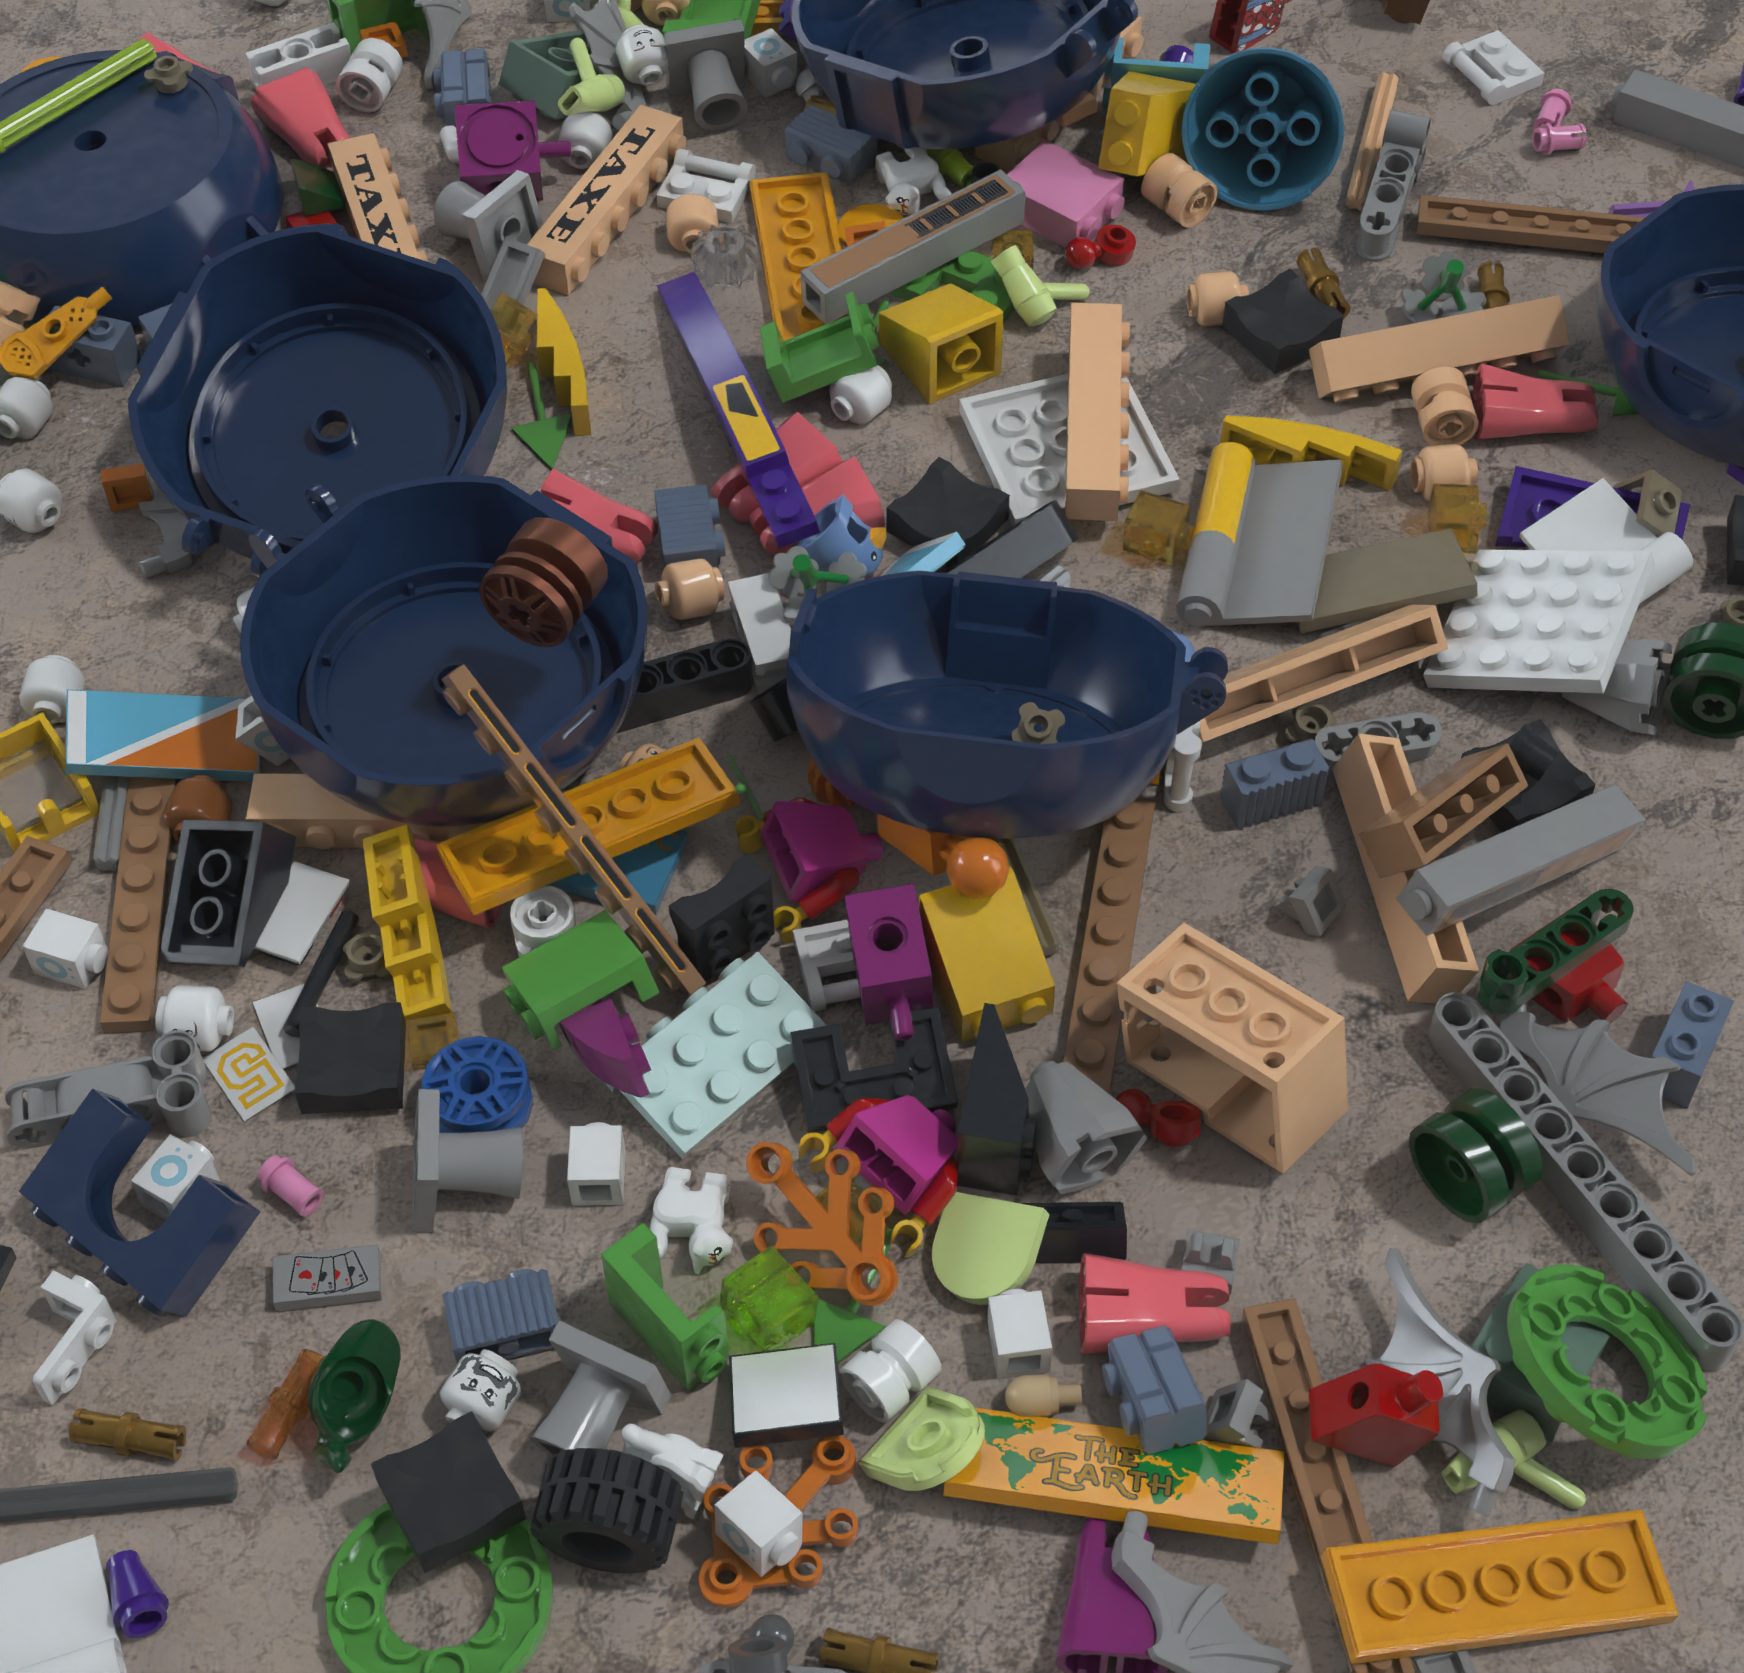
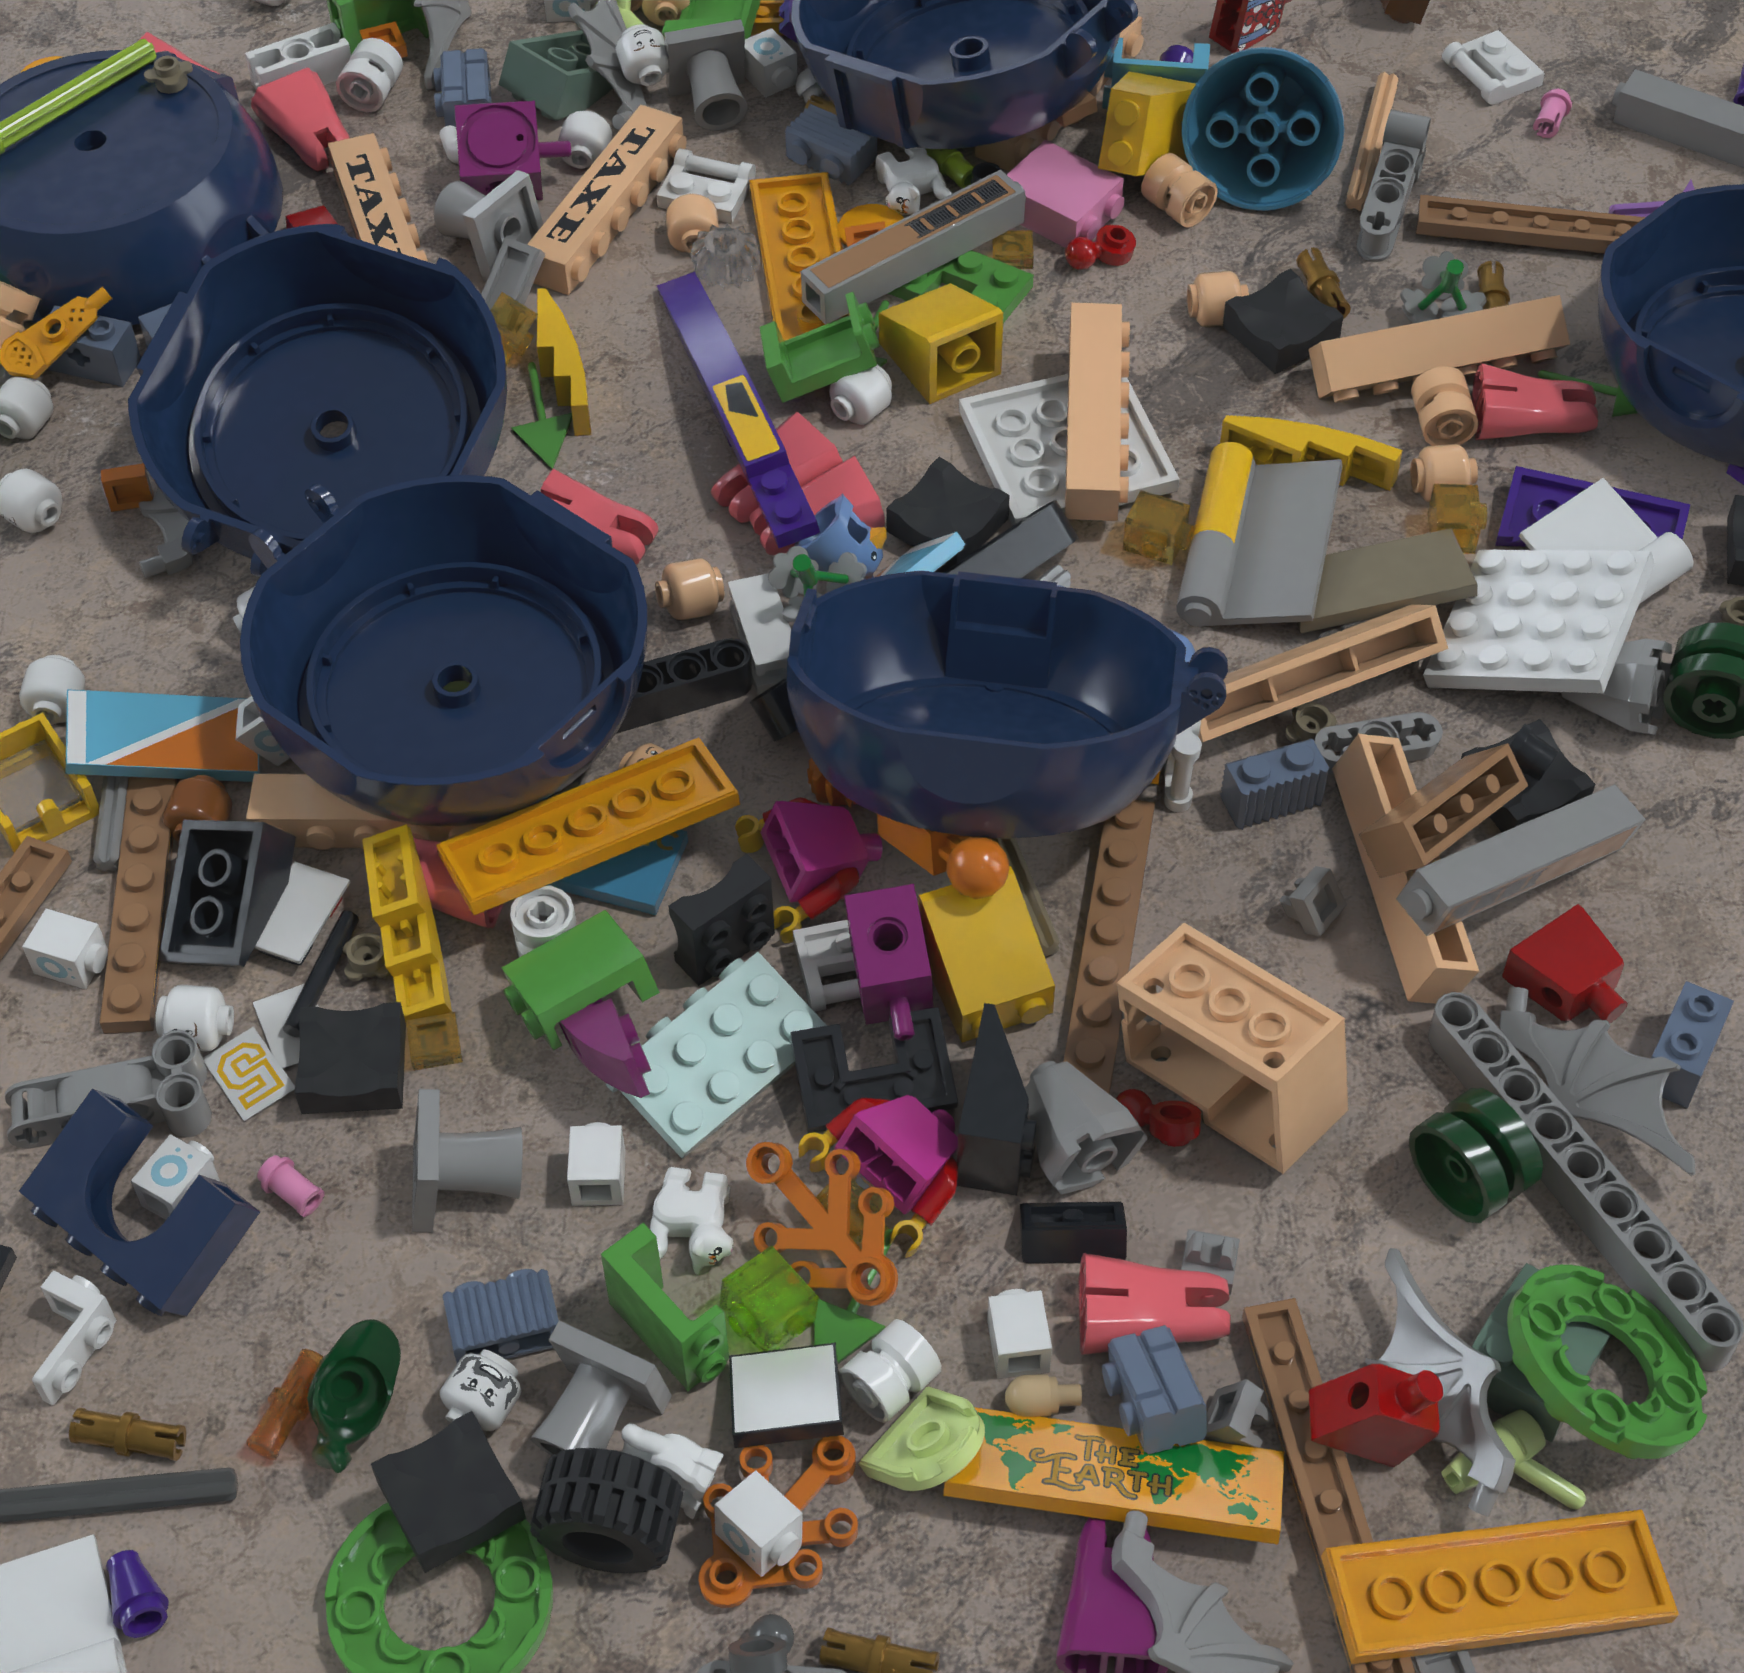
light grey tile [273,1244,382,1312] -> none
dark green slope [290,159,345,216] -> none
blue wheel [422,1036,533,1133] -> none
medium nougat plate [441,664,706,995] -> none
copper wheel [479,517,608,648] -> none
yellowish green piece [558,38,625,116] -> none
sand blue brick [654,484,726,568] -> none
bright green piece [727,754,764,820] -> none
yellowish green tile [932,1192,1049,1305] -> none
yellowish green piece [991,245,1090,326] -> none
dark tan plate [1011,702,1065,744] -> none
dark green beam [1476,889,1634,1014] -> none
bright pink pin [1532,123,1587,155] -> none
dark tan bracket [1614,469,1683,537] -> none

